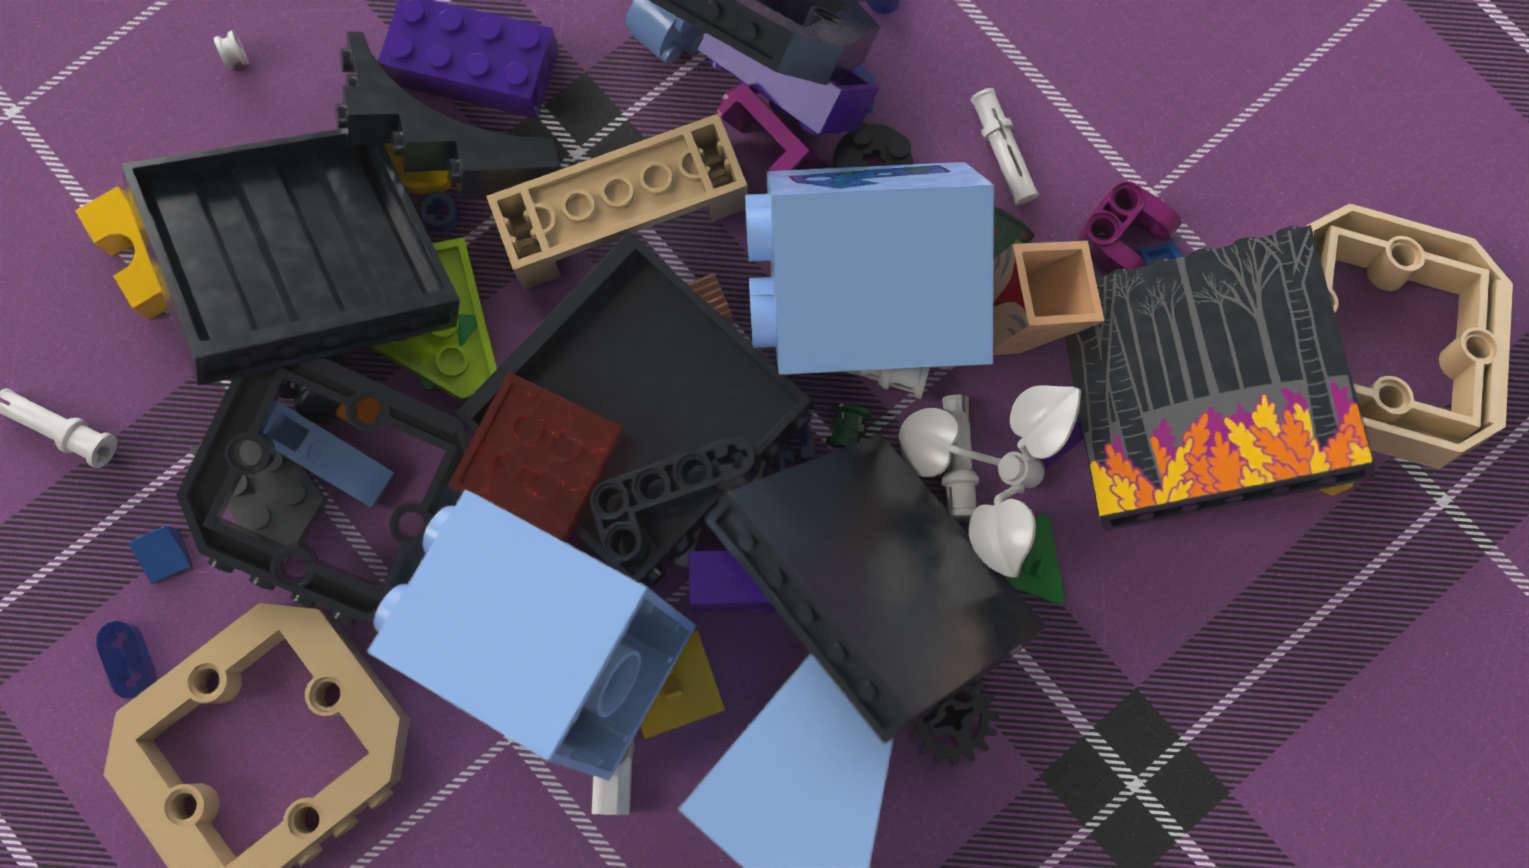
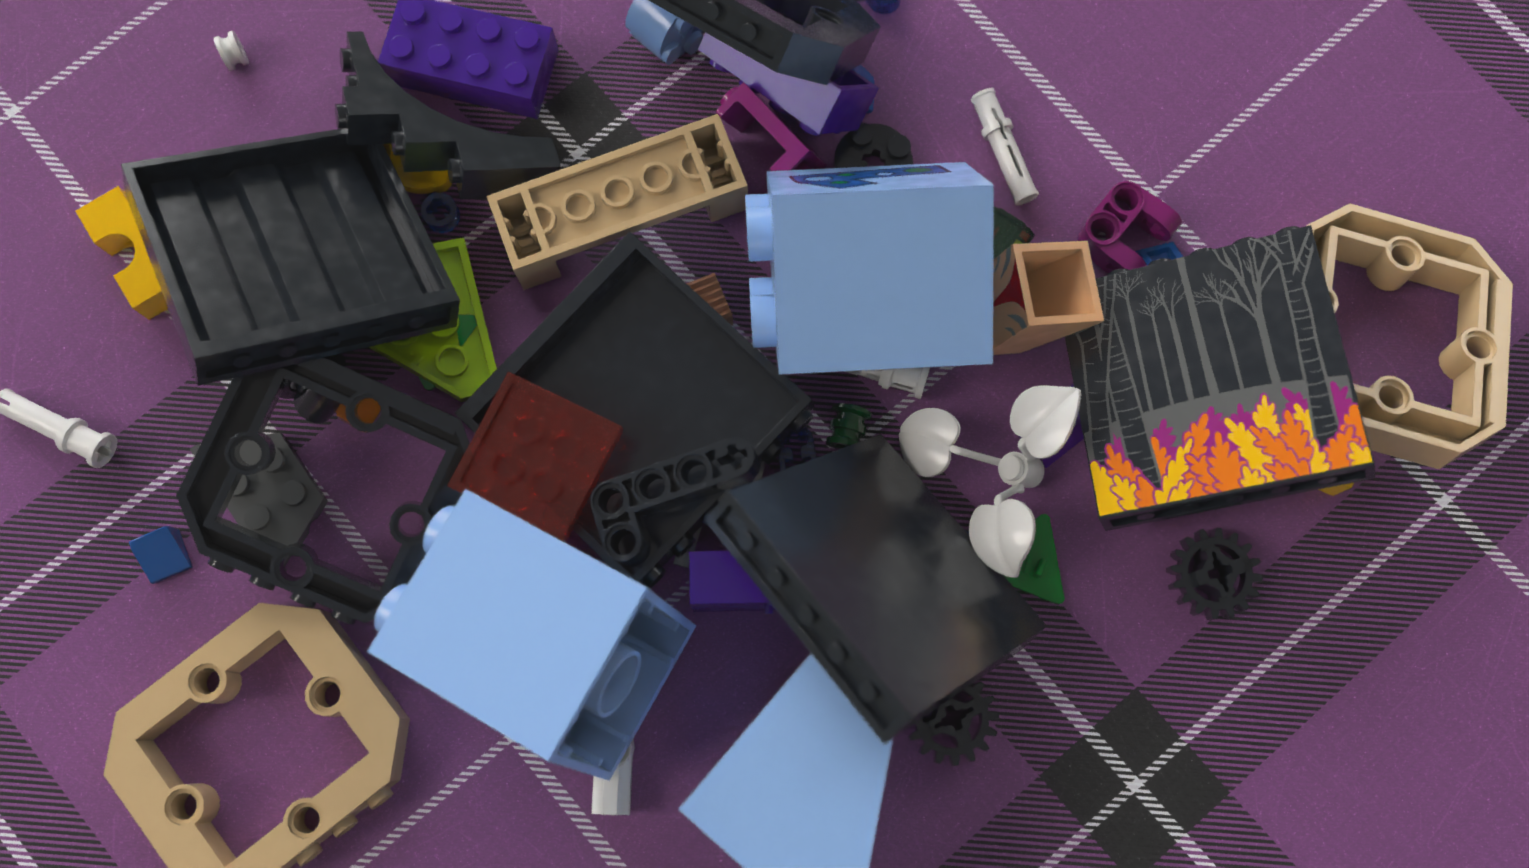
clear blue beam [96,621,157,699] -> none
medium blue slope [263,402,396,509] -> none
yellow piece [640,630,725,739] -> none
white pin [941,395,979,522] -> none
none -> black gear [1166,528,1263,621]

